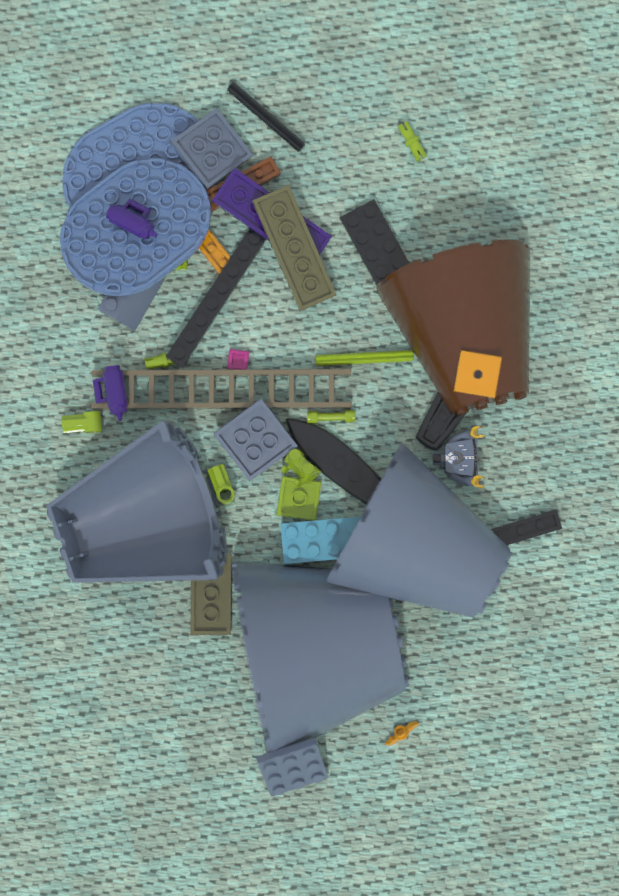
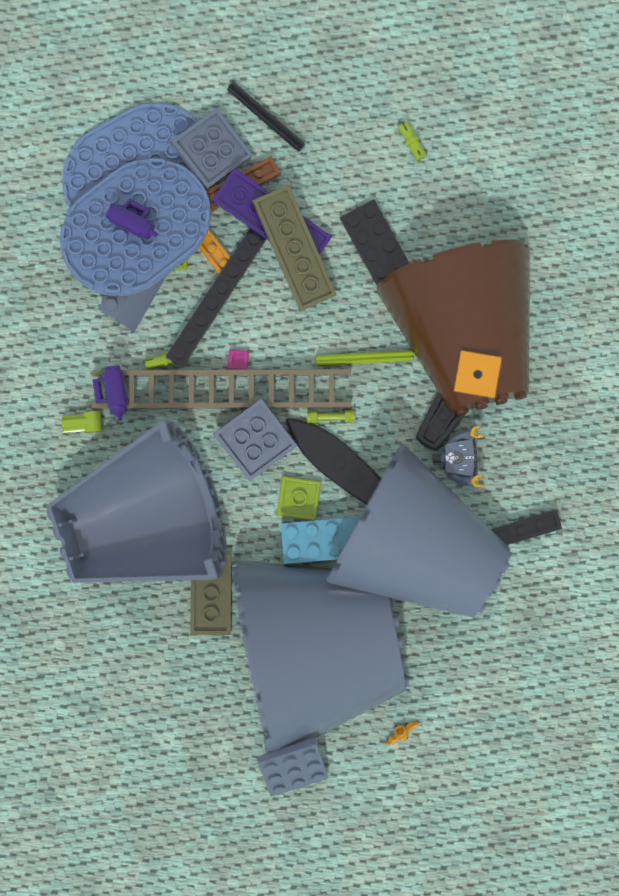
lime piece [207,464,236,505] -> none
lime piece [281,449,321,487] -> none

